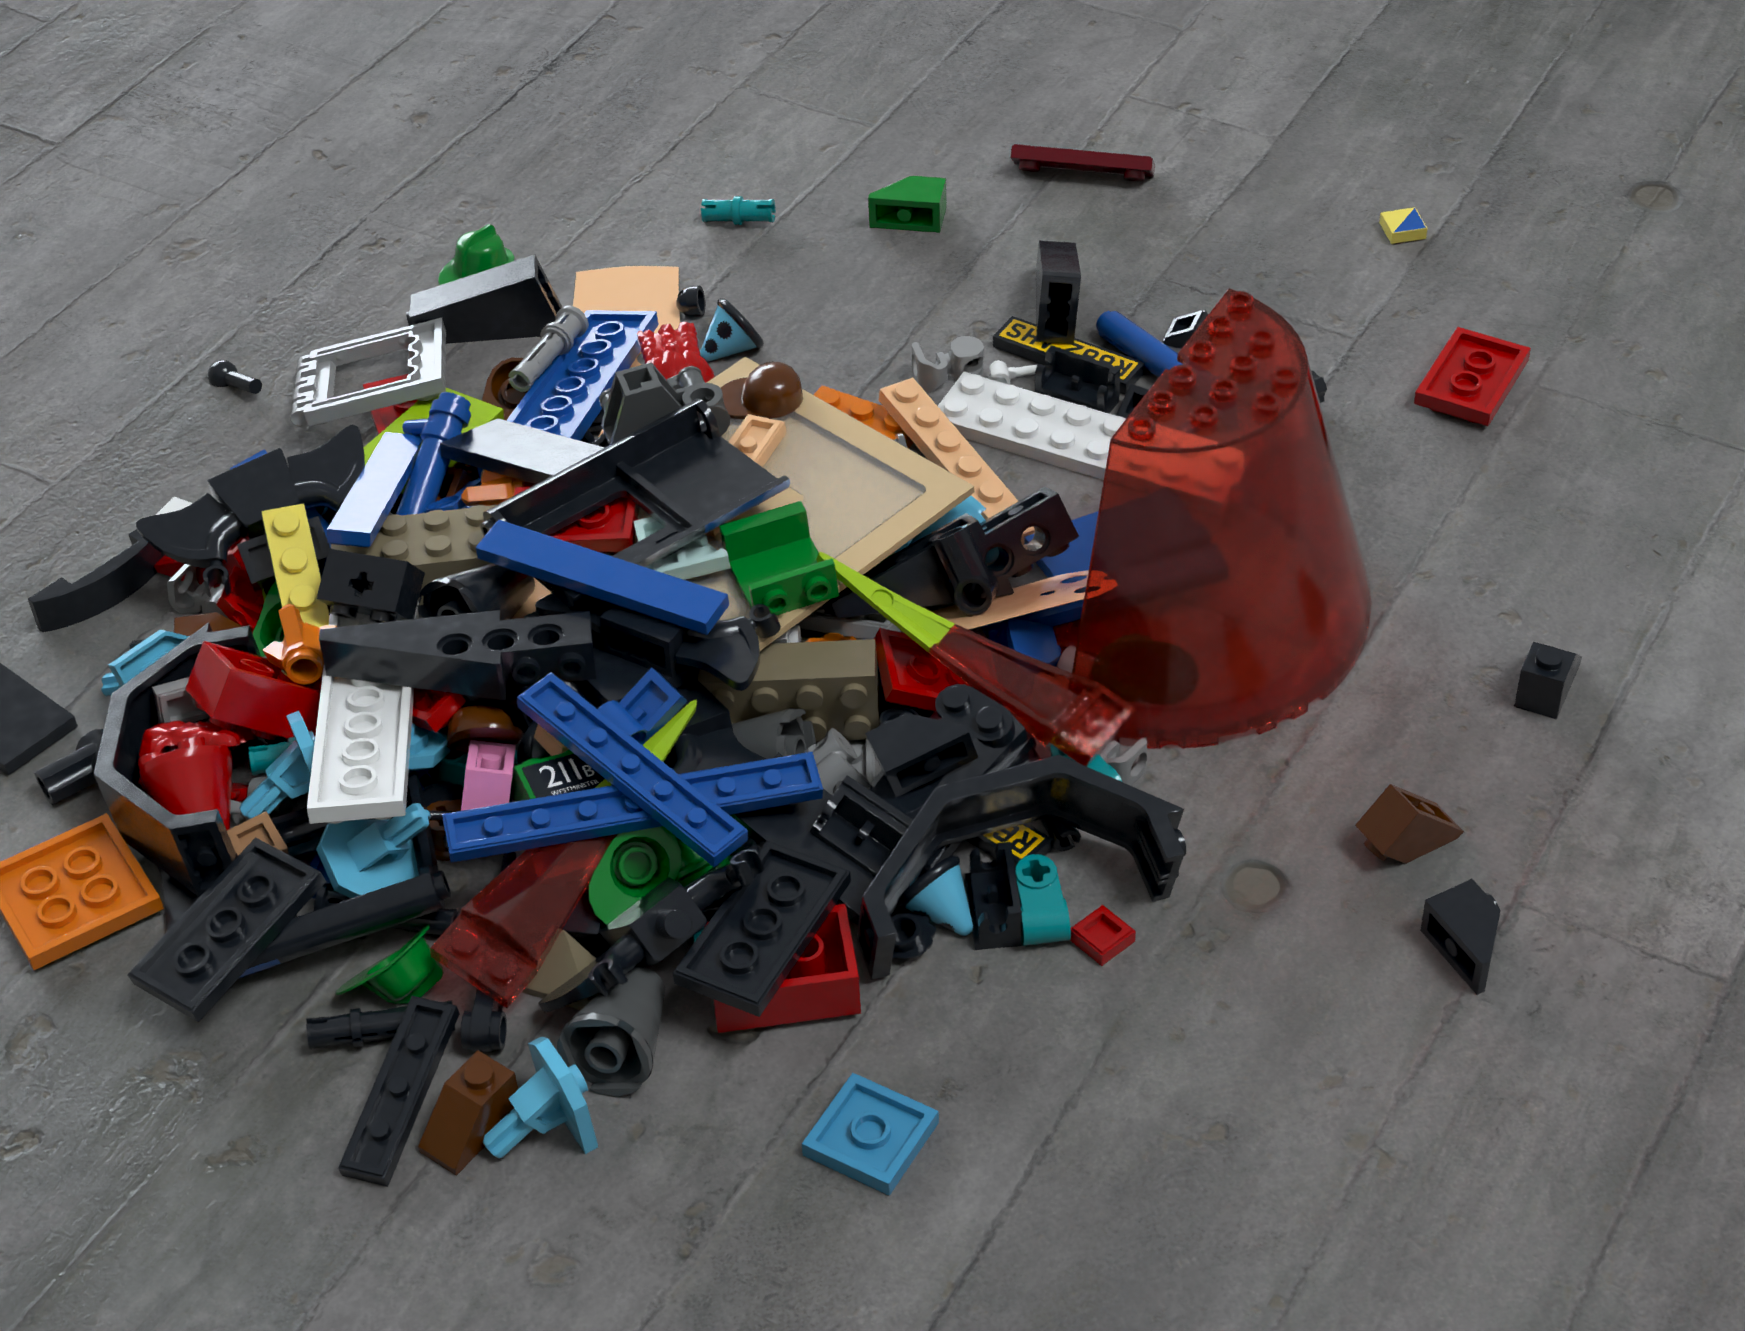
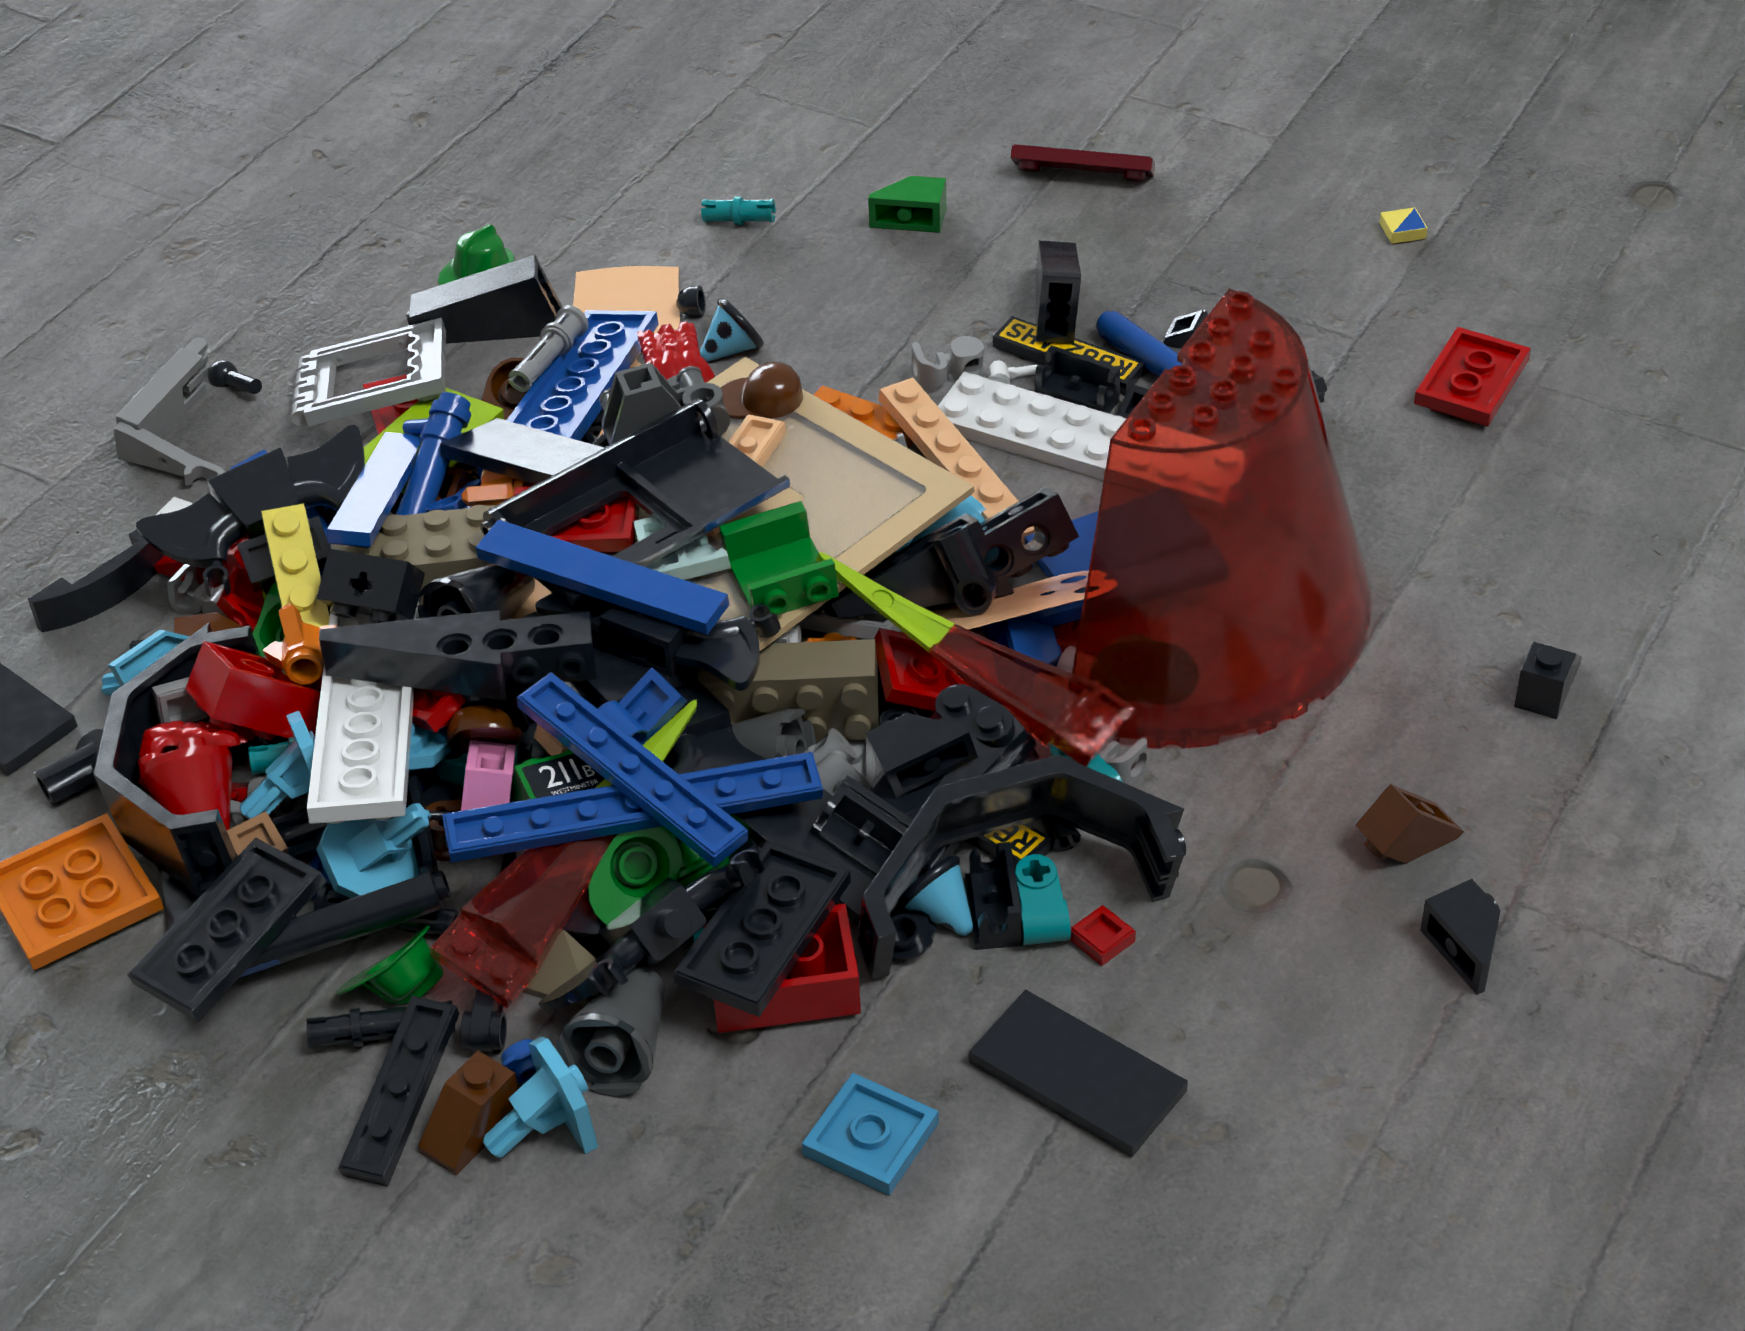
none -> light grey hinge [114,337,225,486]
none -> blue plate [500,1039,536,1084]
none -> black tile [969,989,1188,1157]

